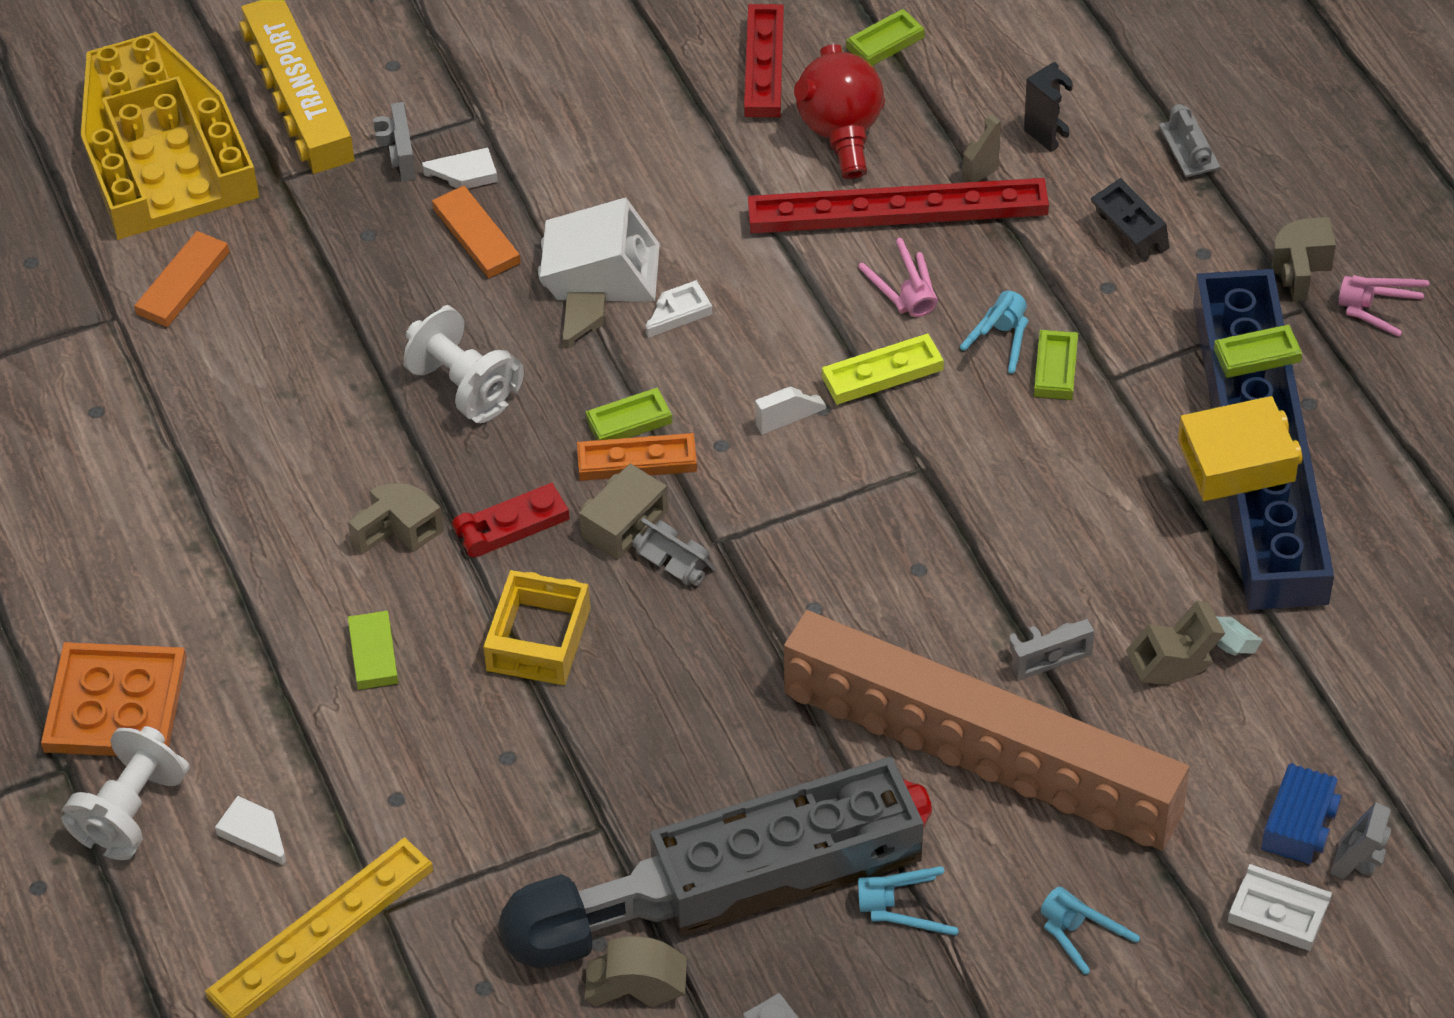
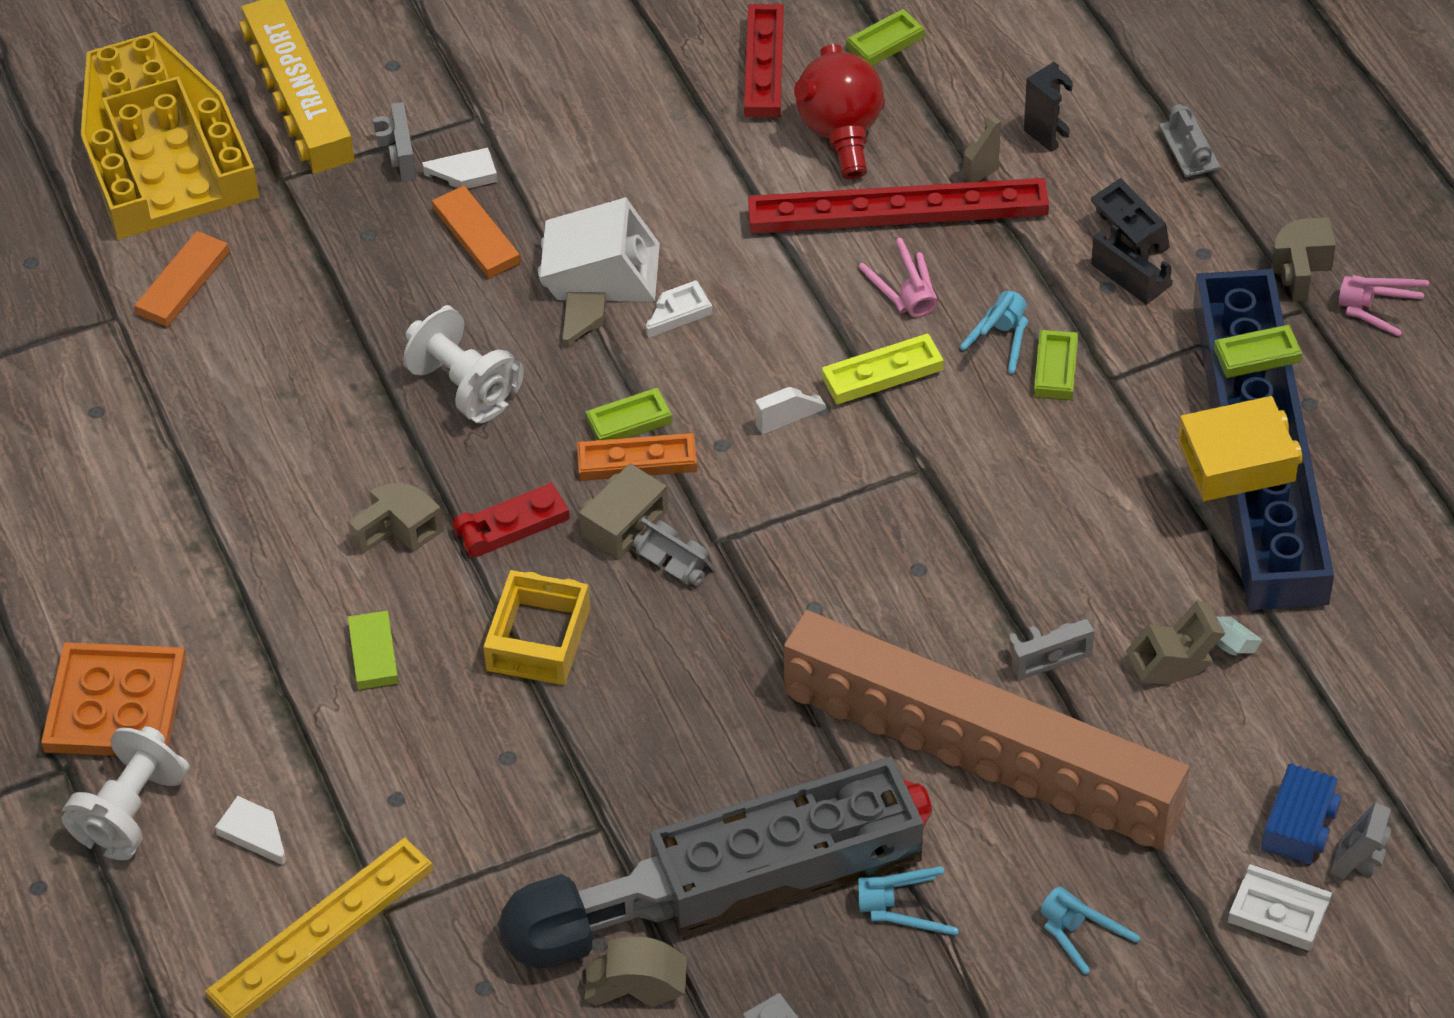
none -> black hinge [1091,224,1173,305]

